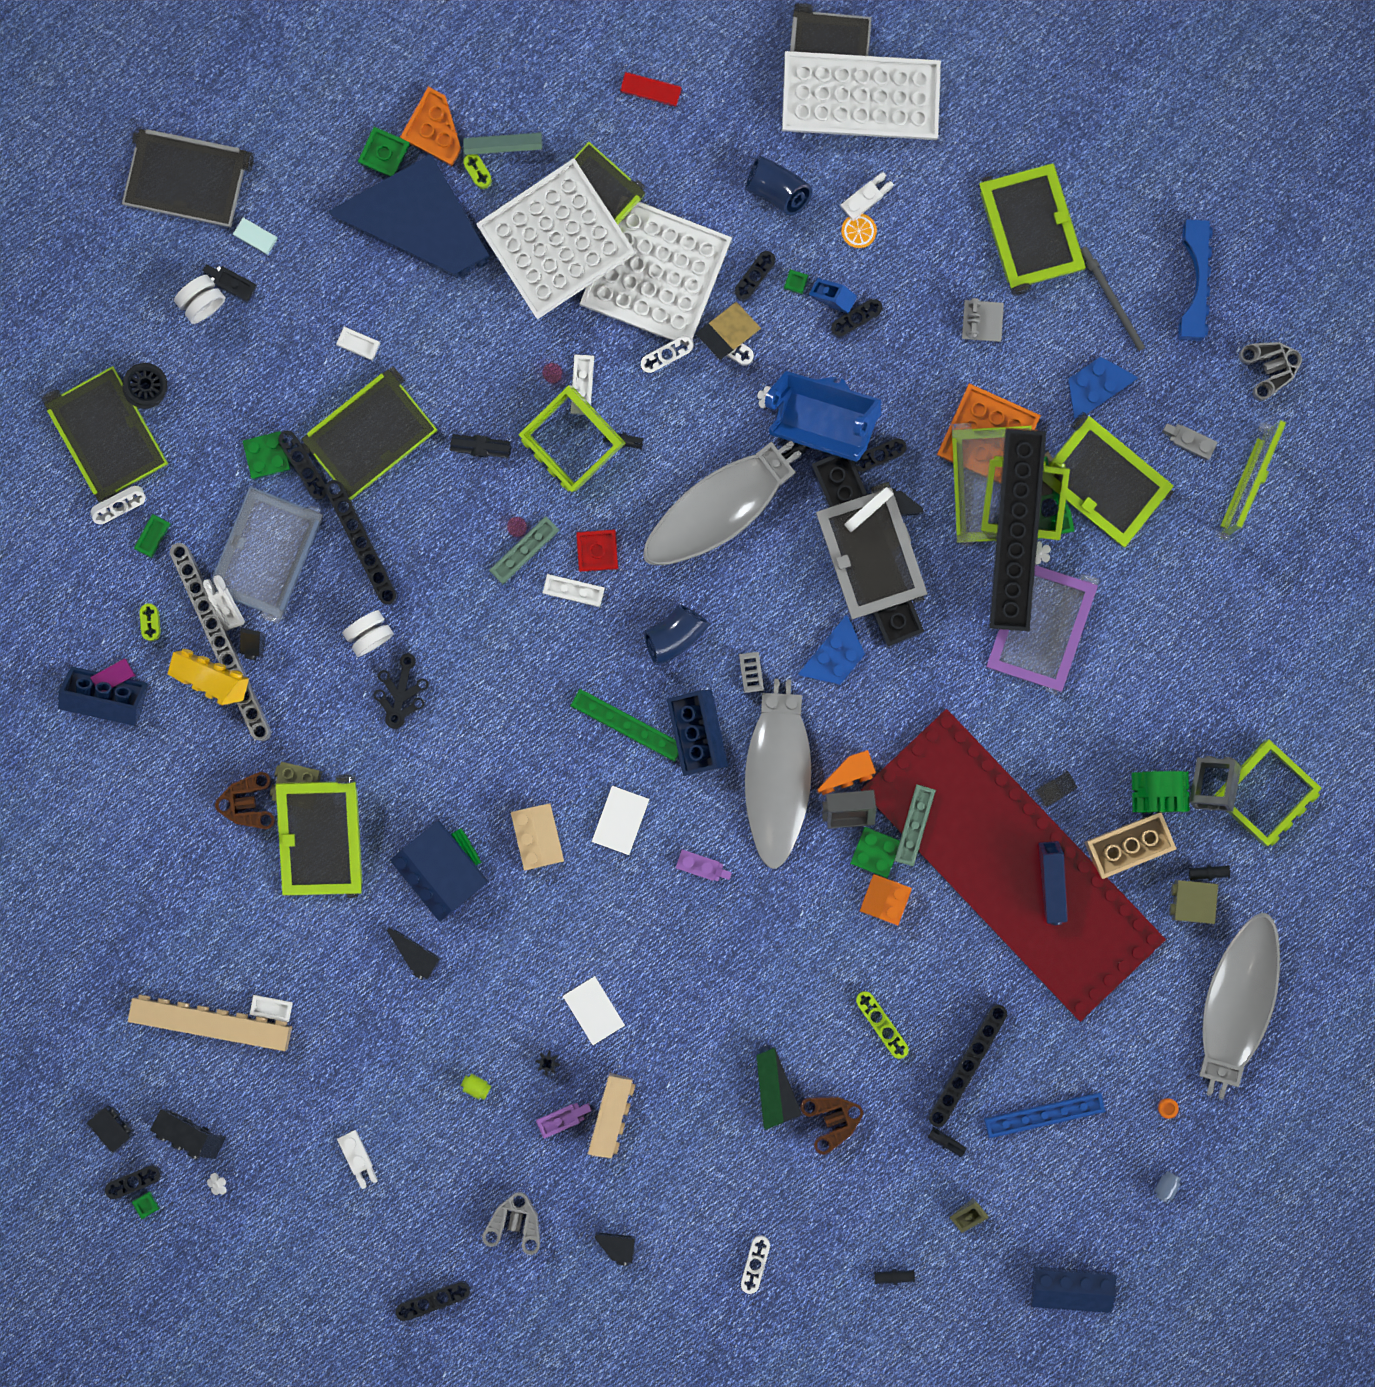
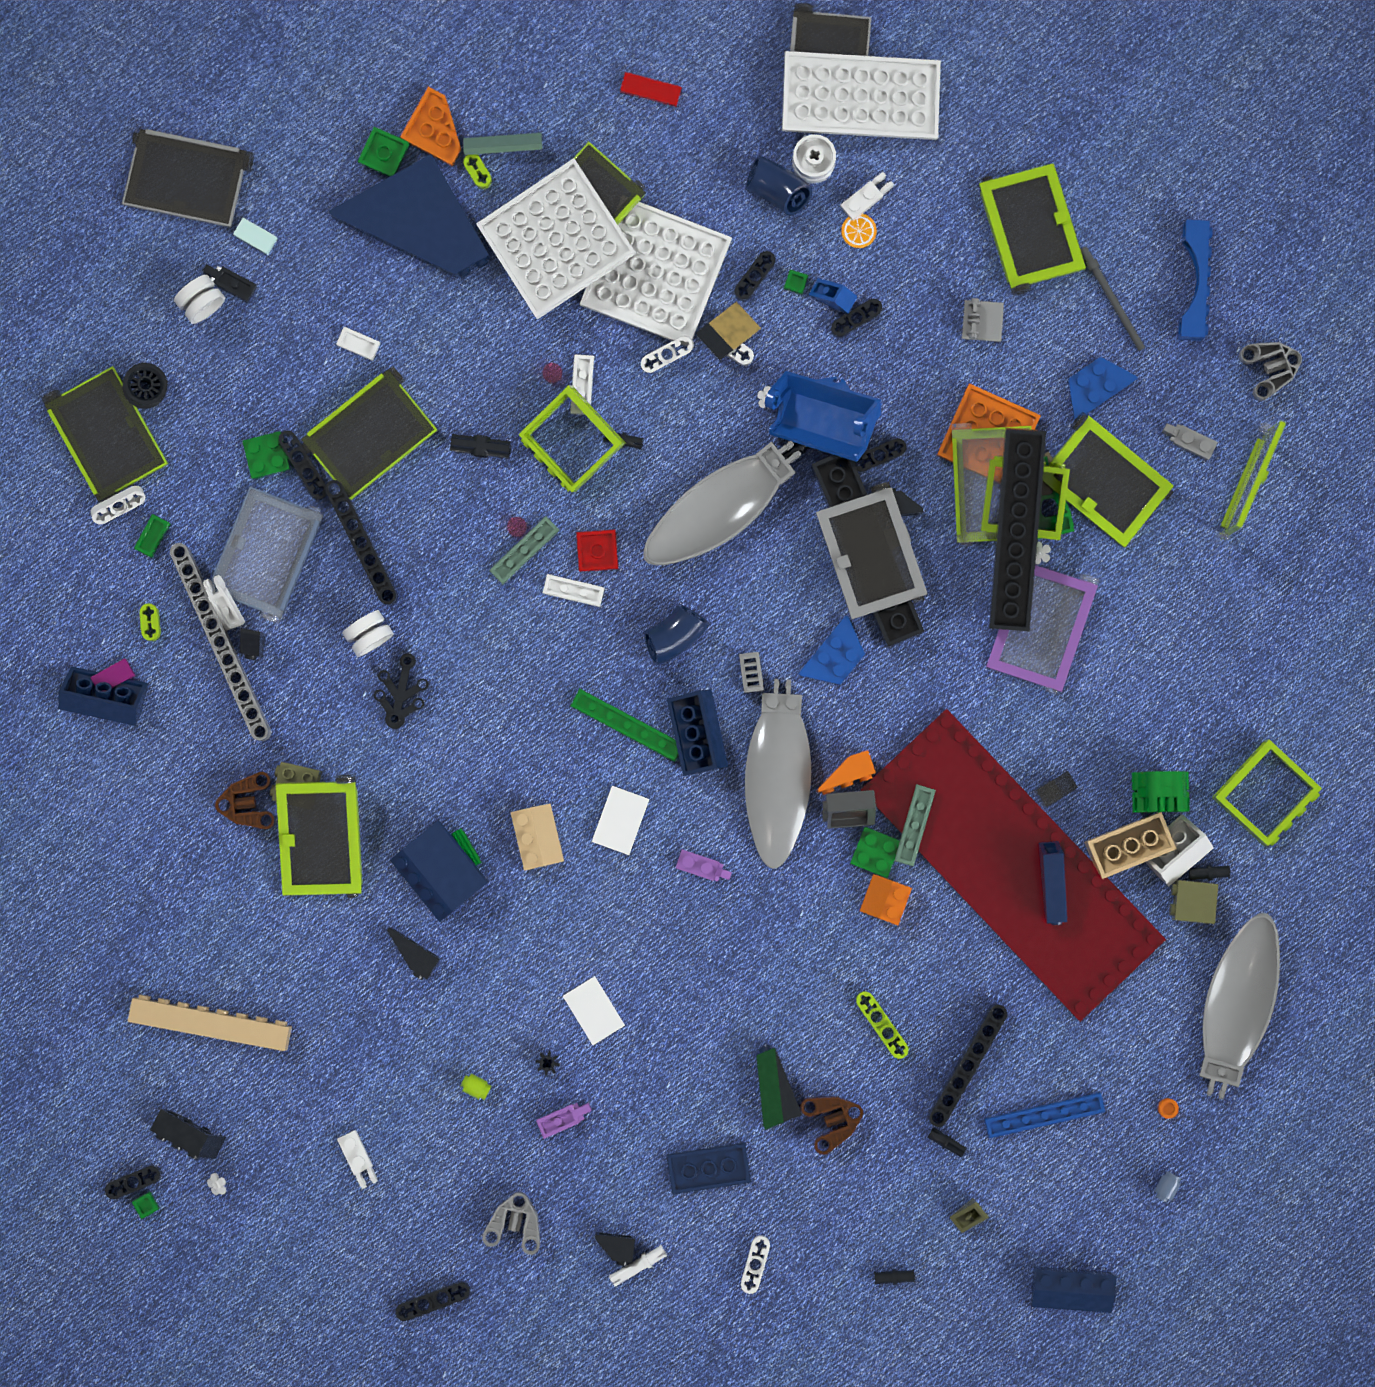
black brick [87,1105,134,1153] -> none
yellow wedge [167,649,249,705] -> none
white tile [250,995,293,1022] -> none
tan slope [588,1073,636,1158] -> none
white beam [844,487,894,532] -> none
dark grey window [1189,756,1241,812] -> none
none -> white pin [609,1245,667,1287]
none -> dark blue tile [666,1142,751,1195]
none -> white wheel [792,134,836,183]
none -> white slope [1146,814,1214,887]

